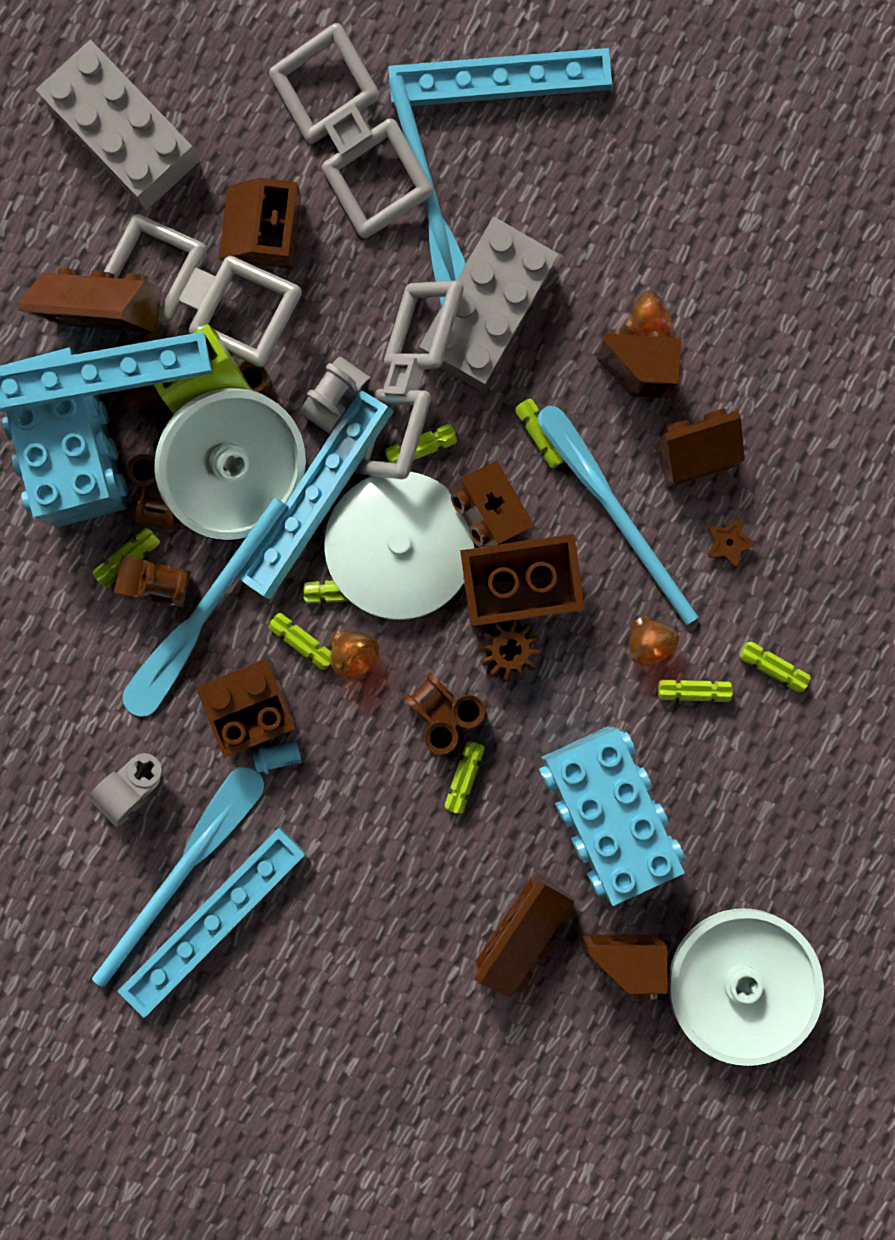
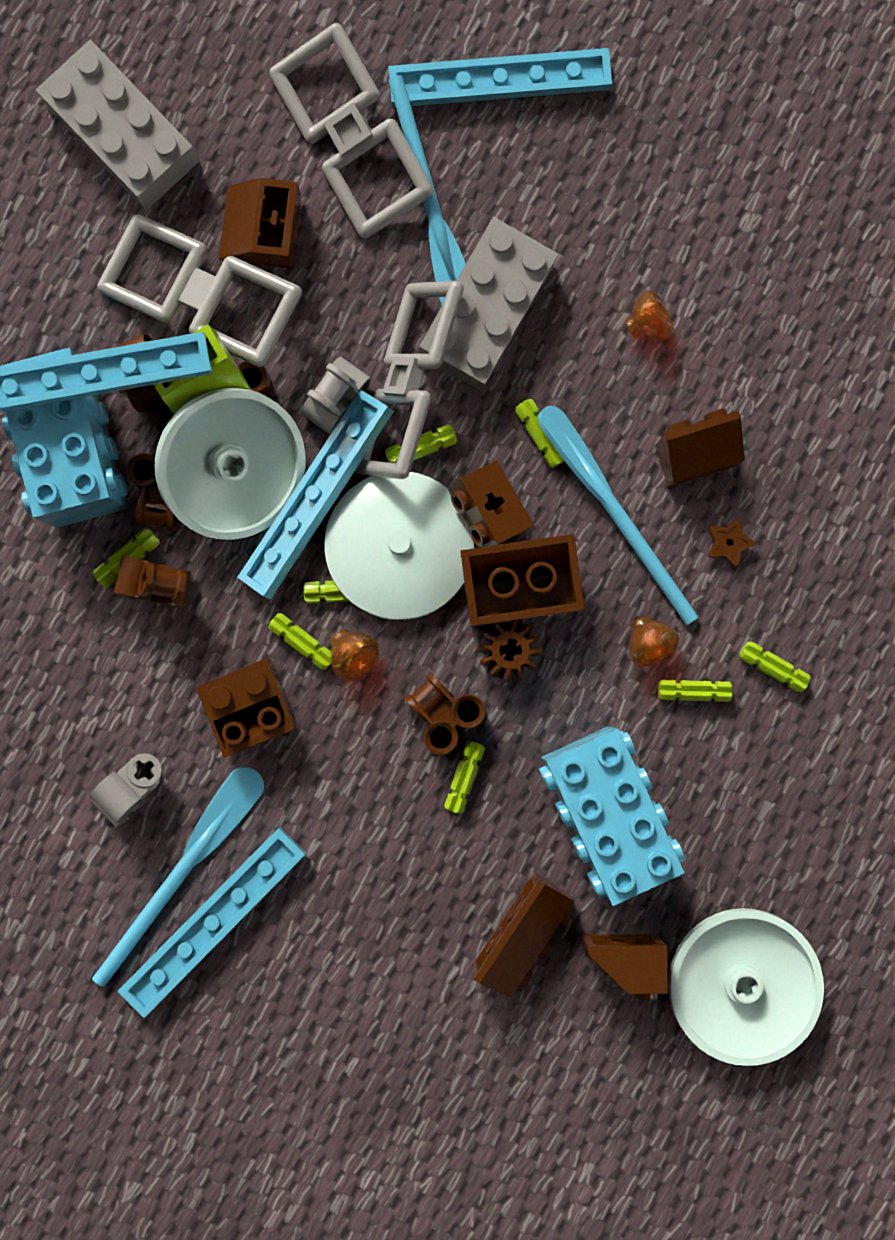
reddish brown slope [17,268,162,334] -> none
medium azure piece [123,497,287,716] -> none
medium azure pin [252,740,302,774] -> none
reddish brown slope [596,329,681,399] -> none

